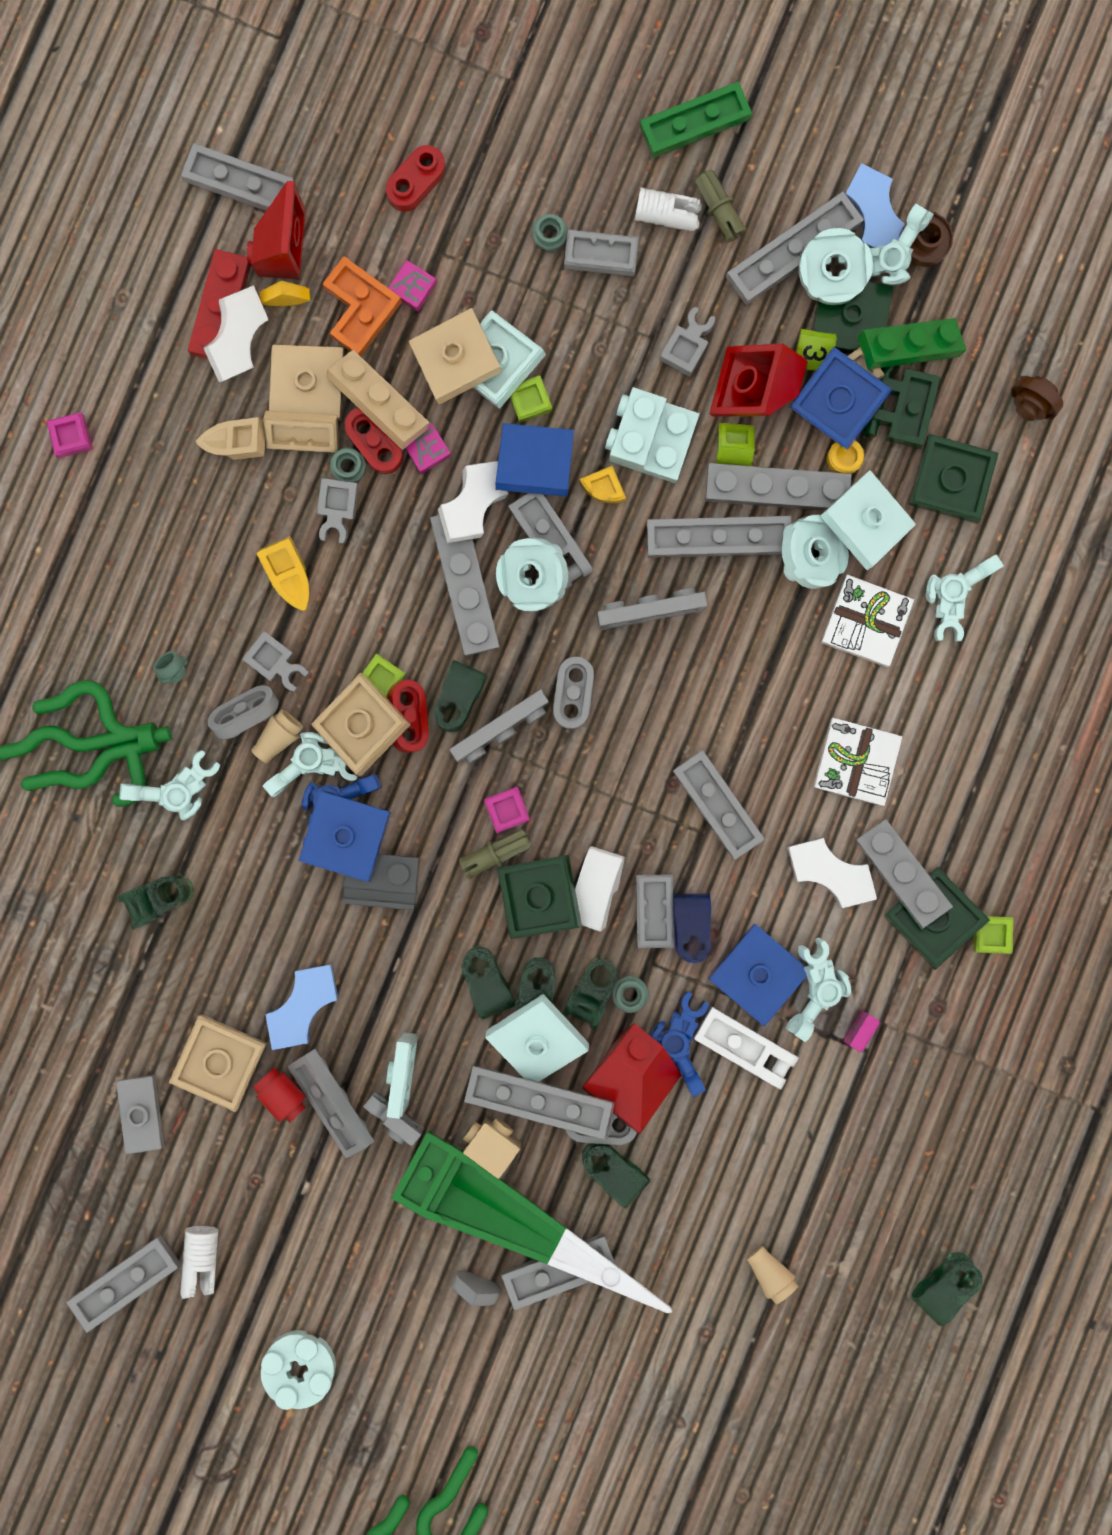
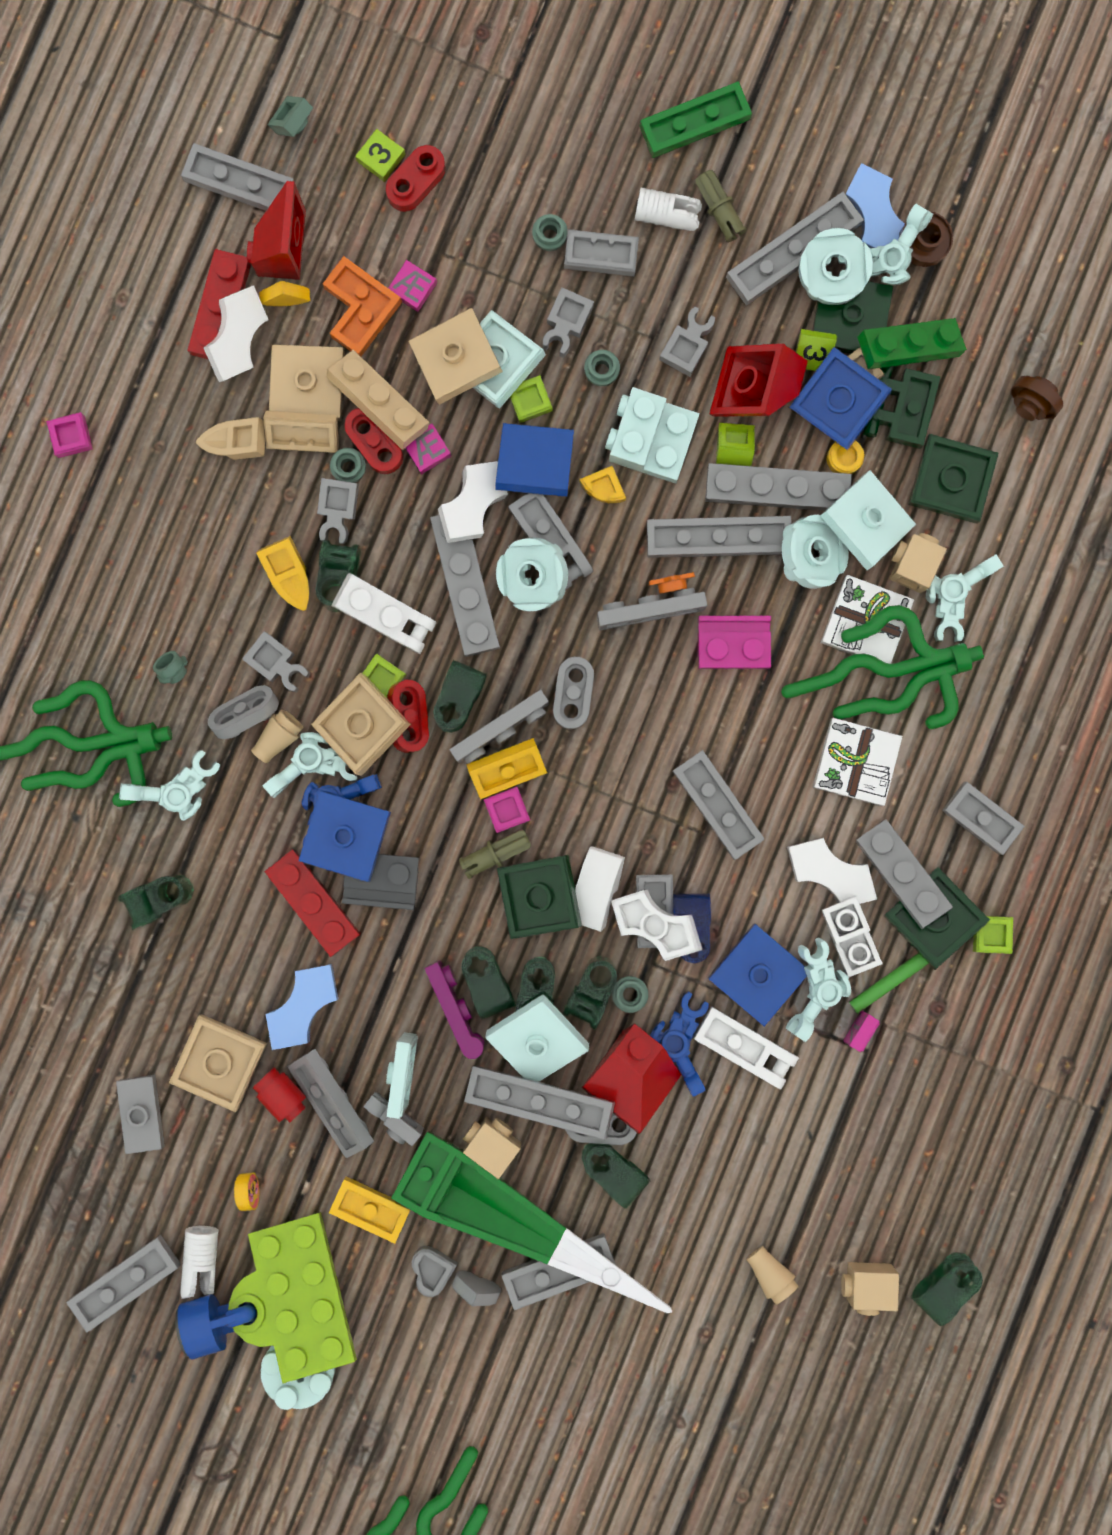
none -> lime plate [175,1212,357,1384]
none -> yellow tile [234,1173,260,1211]
none -> red plate [264,849,361,957]
none -> sand green plate [267,96,313,137]
none -> clear green piece [315,540,361,612]
none -> yellow plate [329,1176,410,1244]
none -> white plate [331,573,437,654]
none -> lime tile [355,129,406,182]
none -> light grey tile [412,1246,458,1297]
none -> magenta plate [424,960,485,1059]
none -> yellow plate [466,738,547,800]
none -> light grey plate [543,287,594,358]
none -> sand green plate [584,350,620,386]
none -> white tile [611,890,702,961]
none -> orange plate [649,572,695,594]
none -> dark pink plate [698,616,771,669]
none -> green plant [781,605,984,729]
none -> white slope [822,896,882,977]
none -> tan brick [841,1262,899,1316]
none -> bright green bar [849,953,929,1014]
none -> tan brick [889,533,947,594]
none -> light grey plate [942,782,1025,855]

